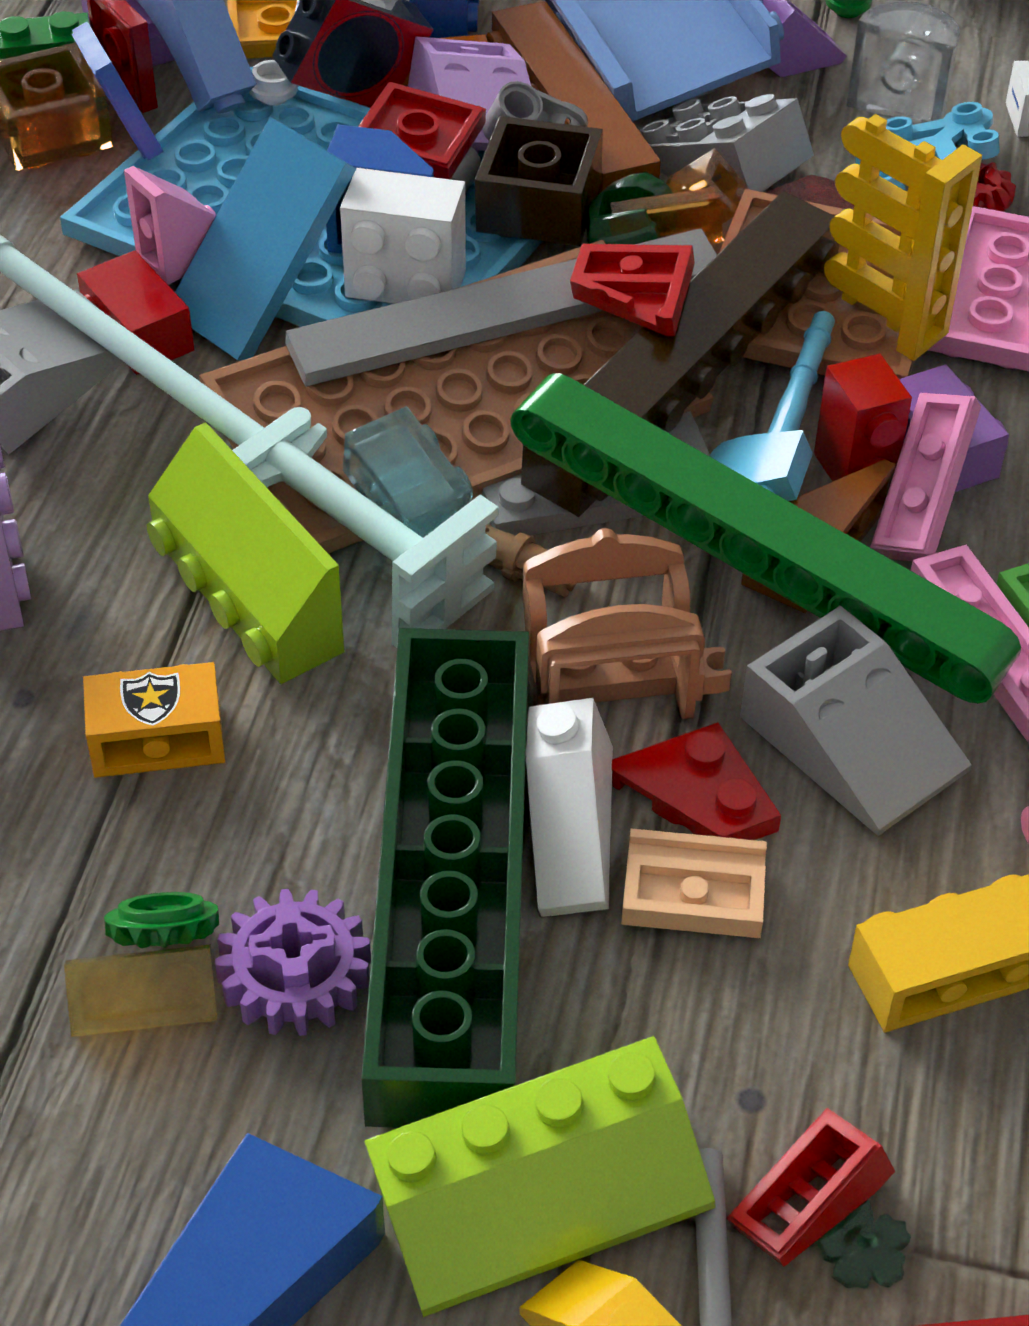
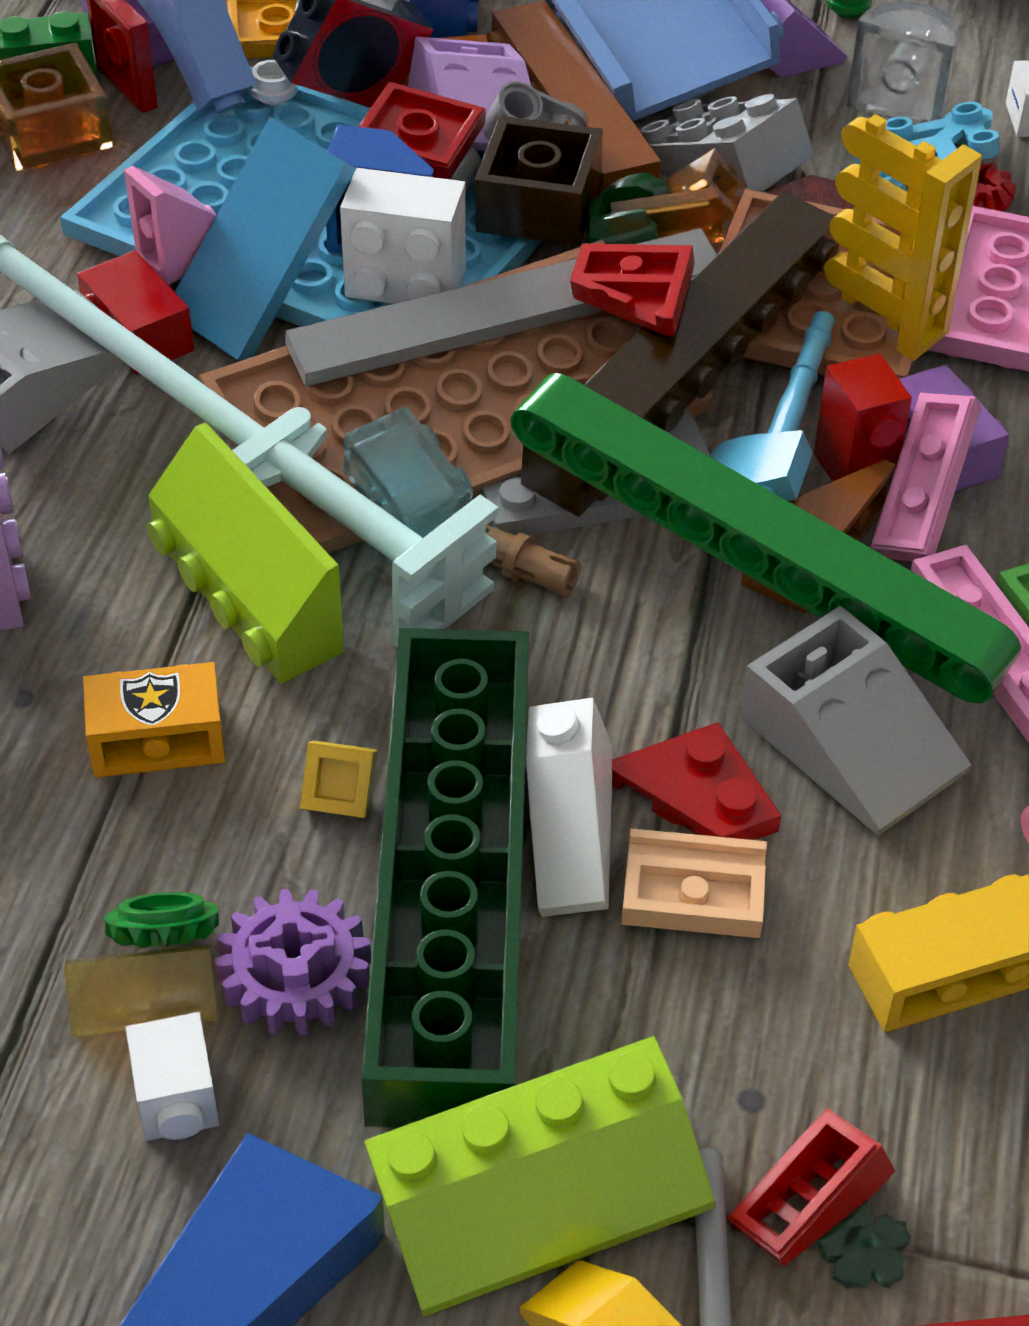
blue tile [72,22,164,161] -> none
nougat animal [523,528,732,719] -> none
none -> white brick [125,1012,219,1141]
none -> yellow plate [299,740,378,818]

